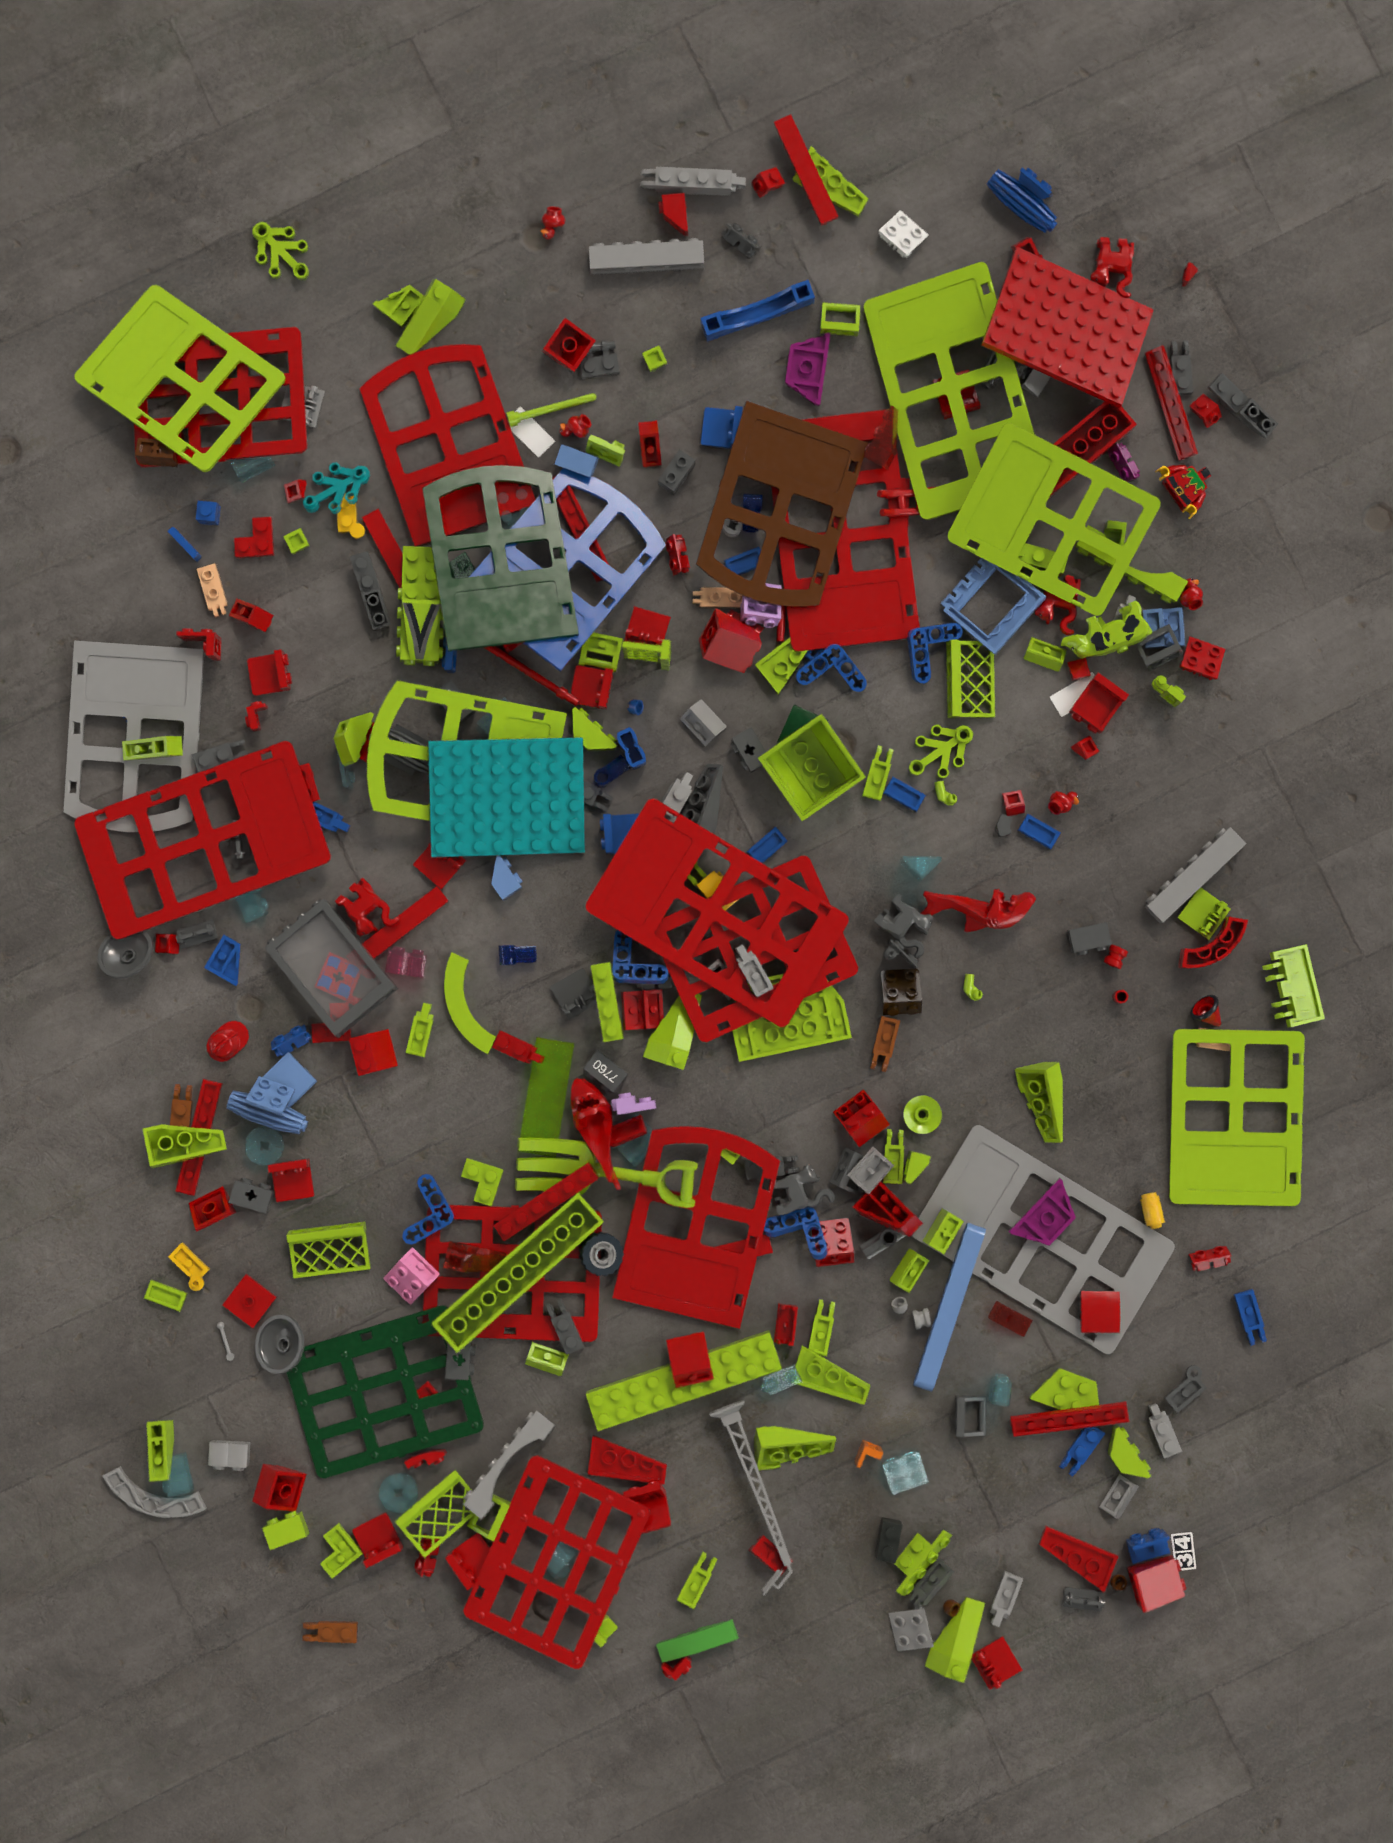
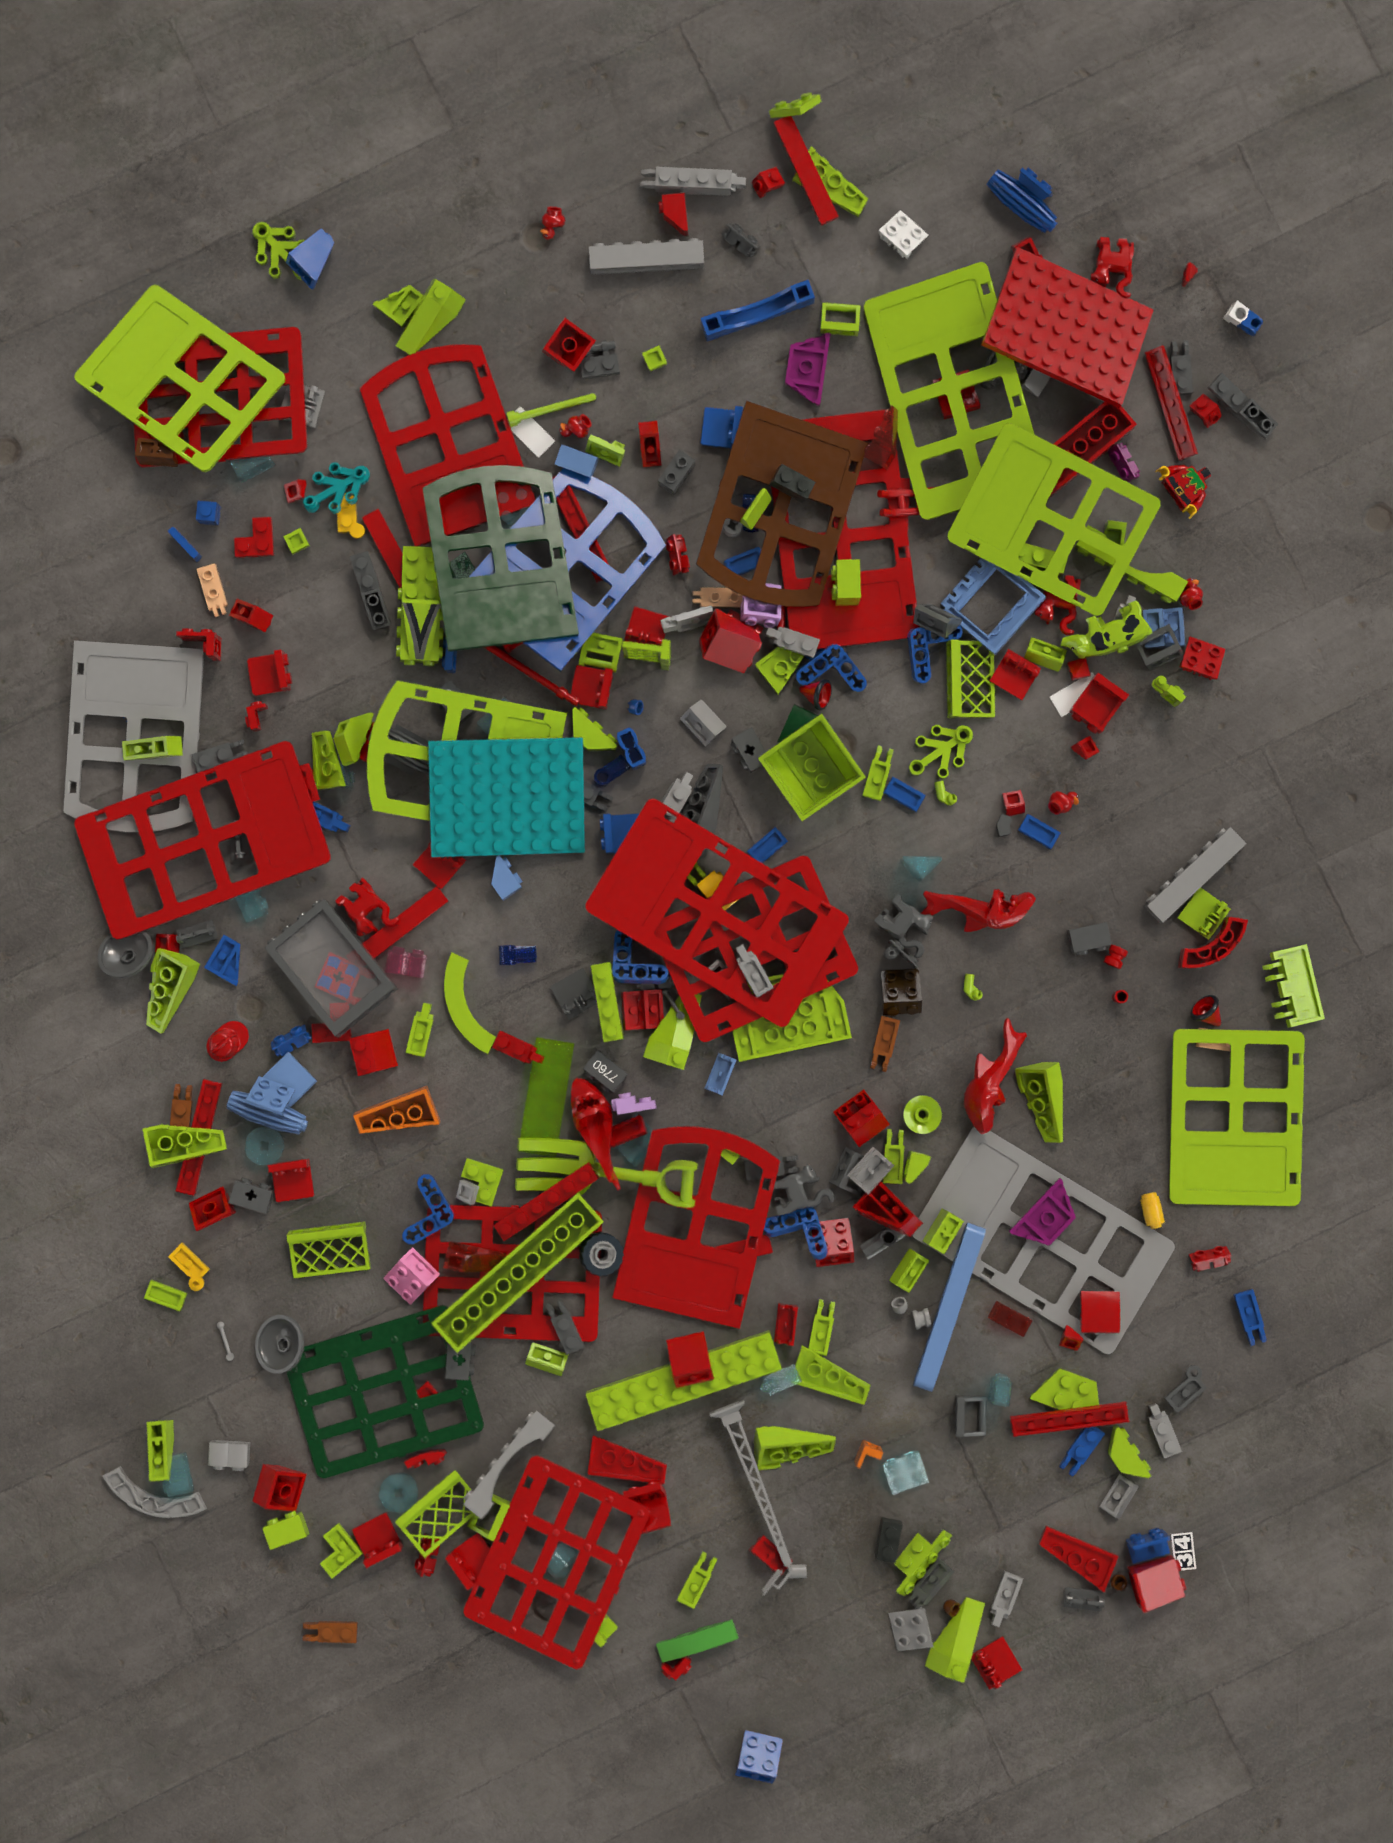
red plate [223,1274,277,1328] -> none
none -> lime wedge [146,948,200,1034]
none -> slope [286,228,334,290]
none -> lime wing [312,731,346,790]
none -> orange wedge [353,1086,441,1134]
none -> light grey tile [456,1179,479,1205]
none -> light grey hinge [661,605,713,633]
none -> dark grey hinge [662,988,685,1020]
none -> medium blue hinge [705,1052,736,1096]
none -> bracket [735,1731,783,1784]
none -> lime slope [740,488,771,530]
none -> light grey hinge [766,627,820,658]
none -> lime plate [769,93,822,118]
none -> pearl dark grey brick [769,464,816,503]
none -> light grey hinge [789,1564,807,1578]
none -> red hat [799,679,832,711]
none -> lime brick [831,559,861,605]
none -> dark grey tile [913,603,962,638]
none -> red piece [964,1018,1027,1134]
none -> red hinge [989,649,1041,700]
none -> red slope [1059,1325,1083,1351]
none -> leg [1223,301,1263,336]

